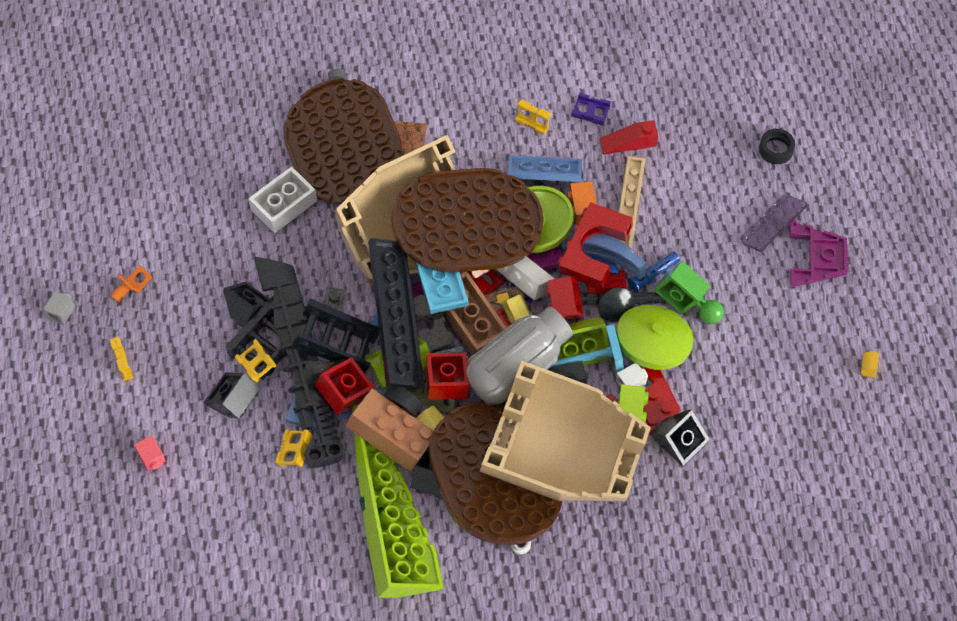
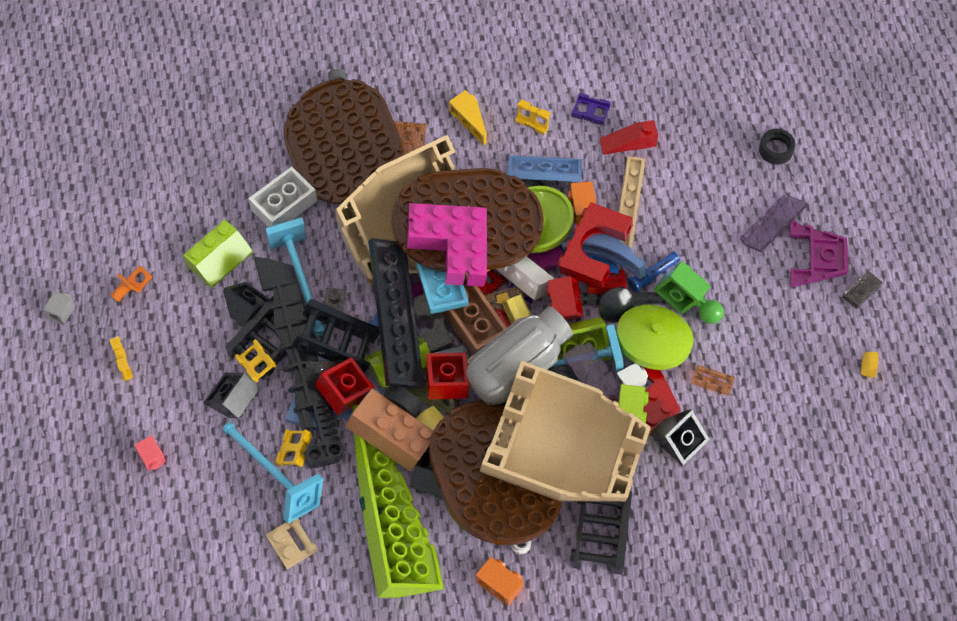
none -> lime slope [183,219,253,288]
none -> medium azure tile [223,422,323,524]
none -> medium azure tile [266,217,326,336]
none -> tan plate [266,518,318,569]
none -> dark pink piece [407,203,487,287]
none -> yellow slope [449,90,487,145]
none -> orange brick [475,557,524,606]
none -> clear purple windscreen [562,342,620,403]
none -> black fence [570,491,632,575]
none -> clear orange tile [691,365,735,396]
none -> clear smoke plate [842,271,883,309]

